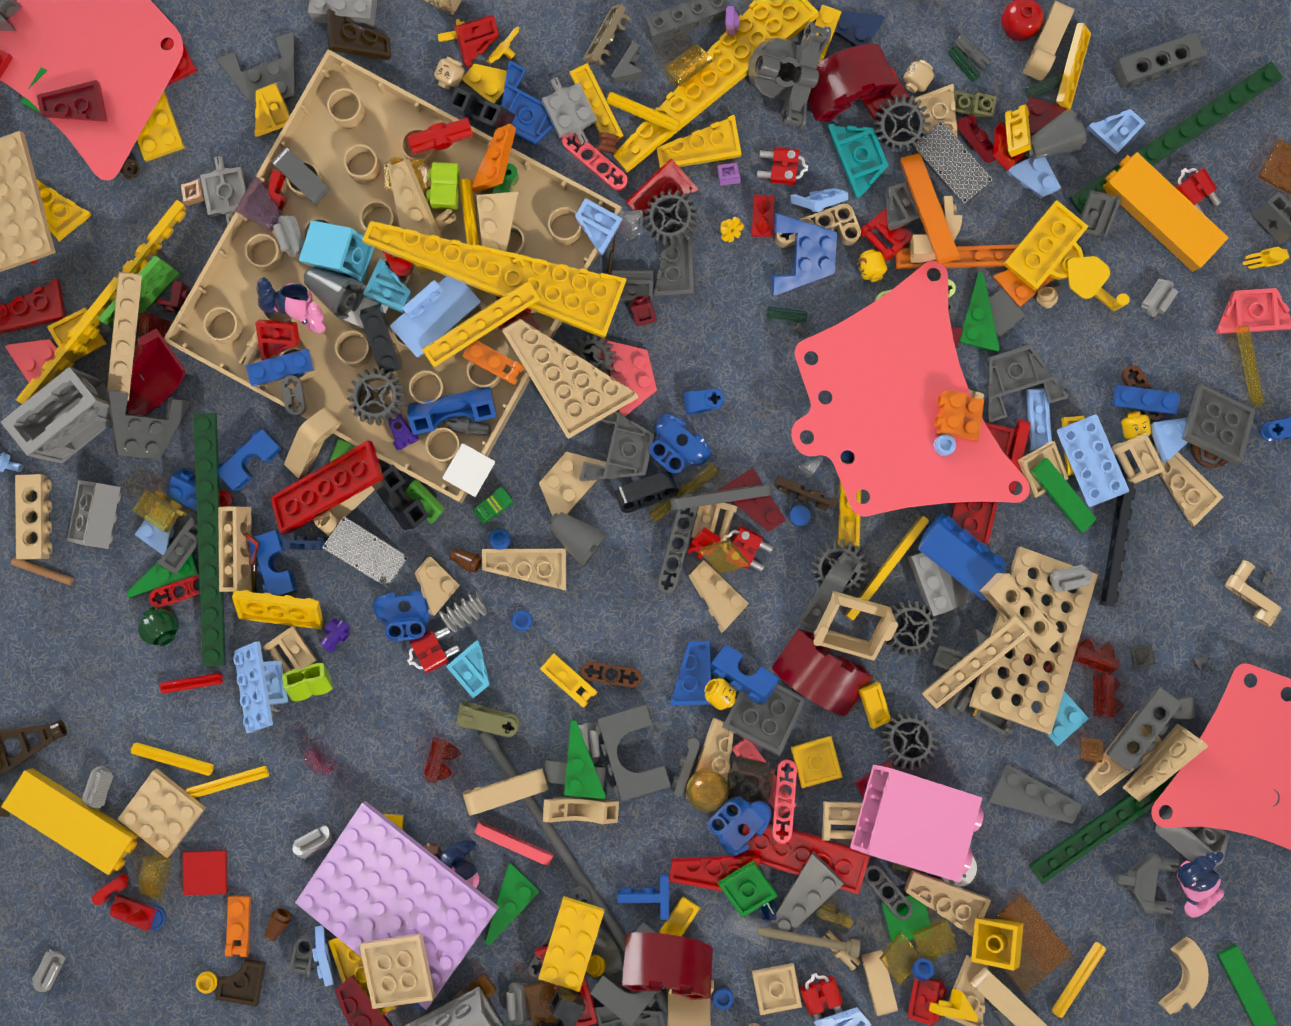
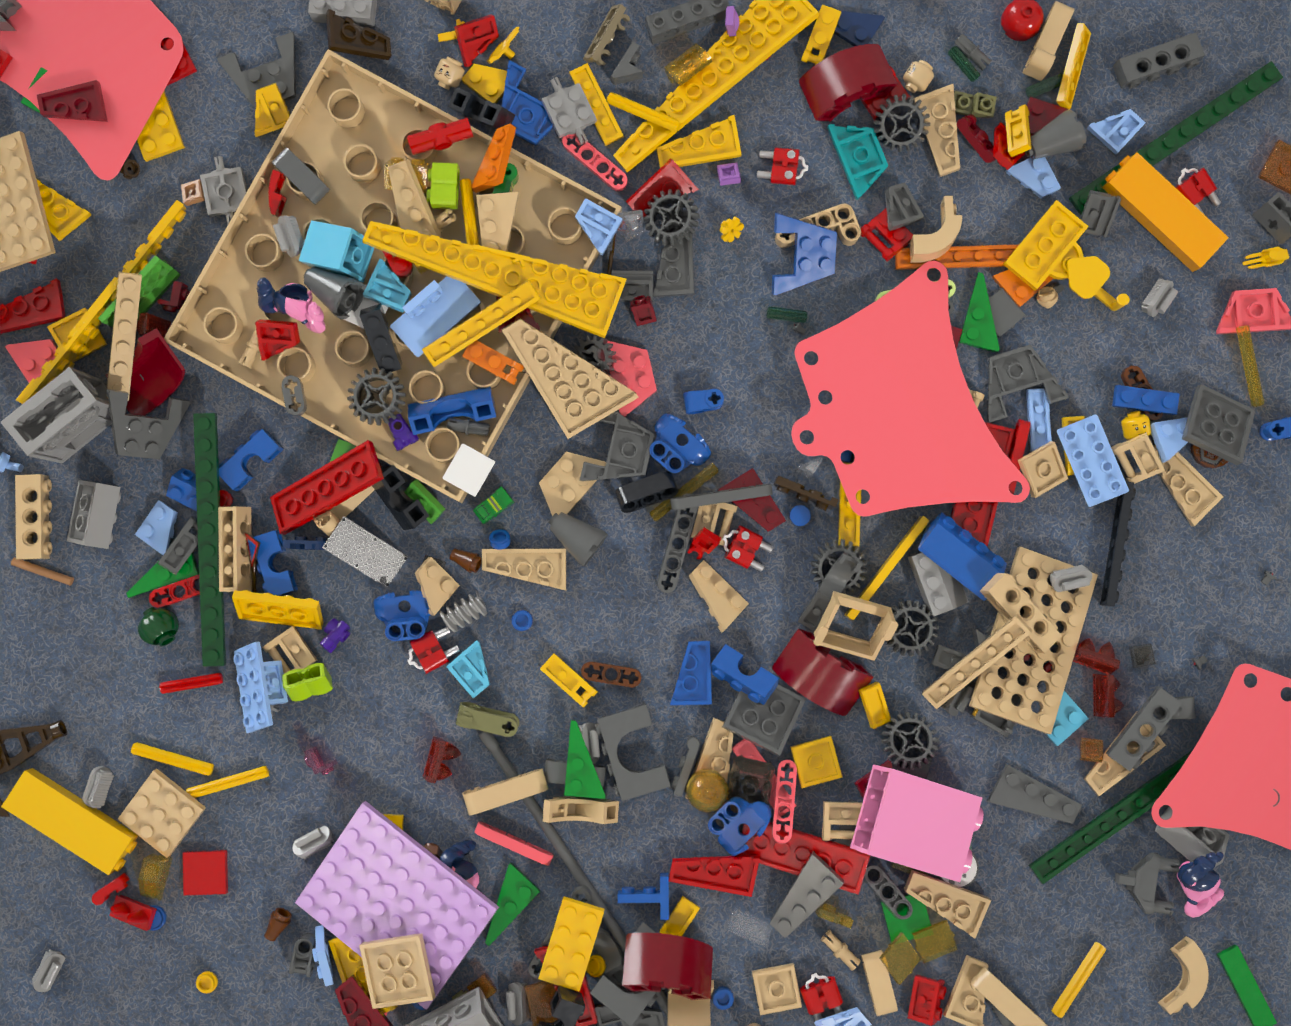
clear yellow bracket [132,489,187,533] -> none
dark brown tile [215,959,266,1006] -> none
orange plate [225,895,251,957] -> none
clear purple wing [234,176,282,232] -> none
blue plate [246,349,315,387] -> none
tan beam [284,407,342,479] -> none
copper wheel [596,132,619,154] -> none
clear yellow piece [700,539,749,574] -> none
yellow head [704,678,736,710] -> none
green tile [718,860,778,918] -> none
dark grey piece [748,22,831,130] -> none
red tile [752,195,774,238] -> none
dark tan piece [757,927,860,958] -> none
clear blue sticker [761,900,776,920] -> none
light blue wing [791,188,848,212] -> none
yellow head [857,249,887,282] -> none
orange tile [900,153,959,264] -> none
blue tile [912,958,935,982] -> none
flat silver sticker [915,121,993,204] -> none
yellow slope [929,989,978,1022] -> none
light blue tile [933,434,956,456] -> none
orange plate [934,390,984,441] -> none
yellow slope [971,918,1024,971] -> none
clear orange piece [992,894,1072,994] -> none
green tile [1030,458,1097,533] -> none
tan wing [1122,723,1208,802] -> none
tan beam [1224,560,1282,627] -> none

